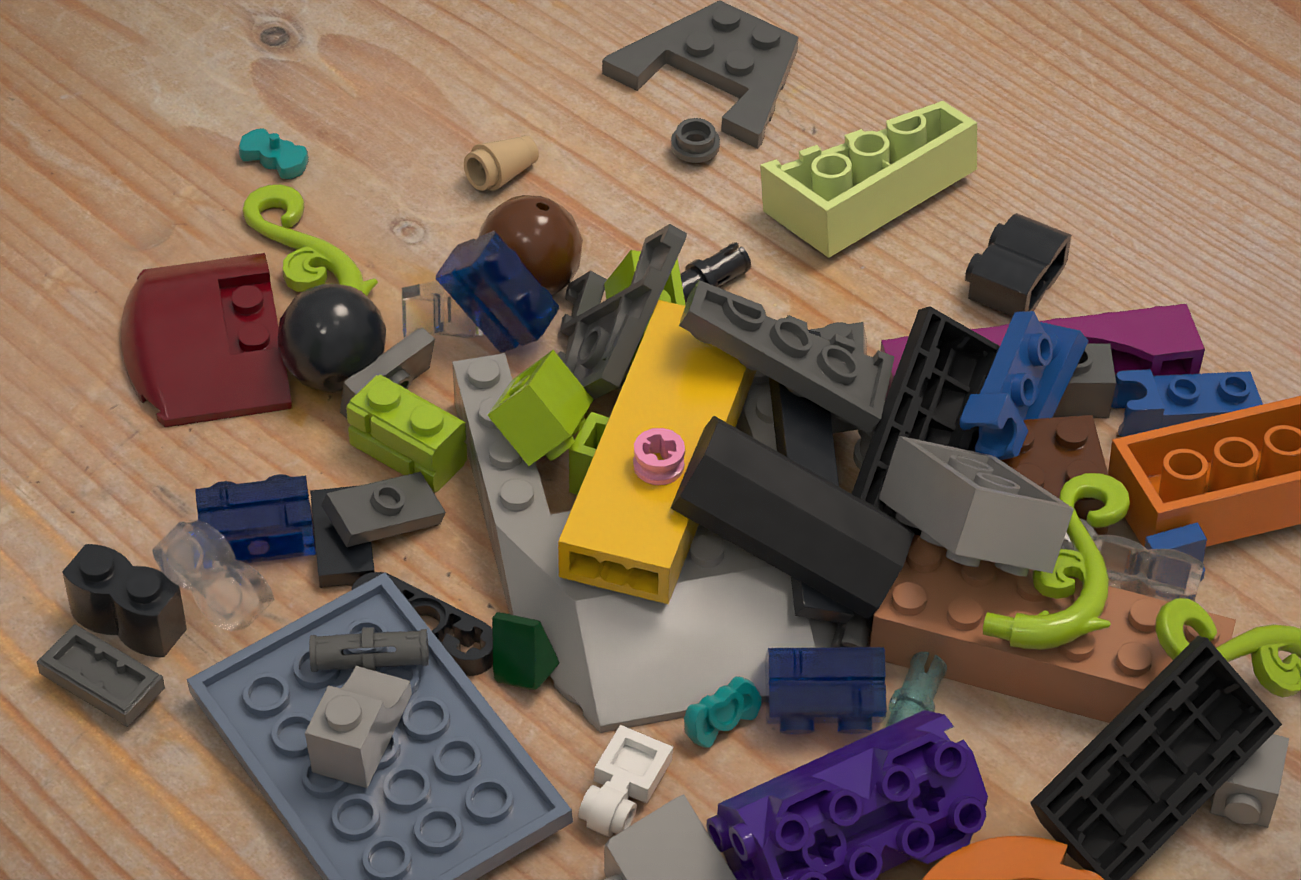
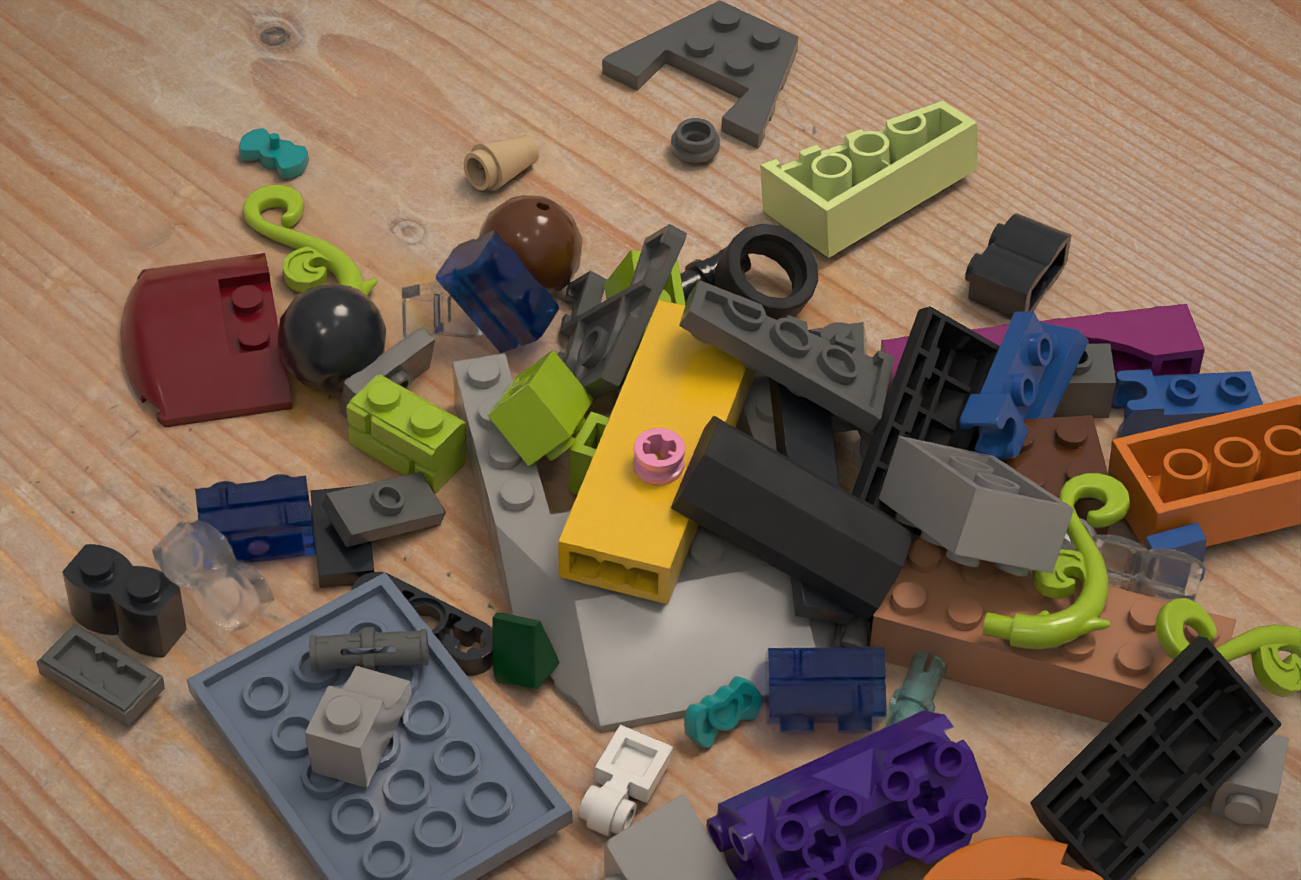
none -> black tyre [715,224,819,320]

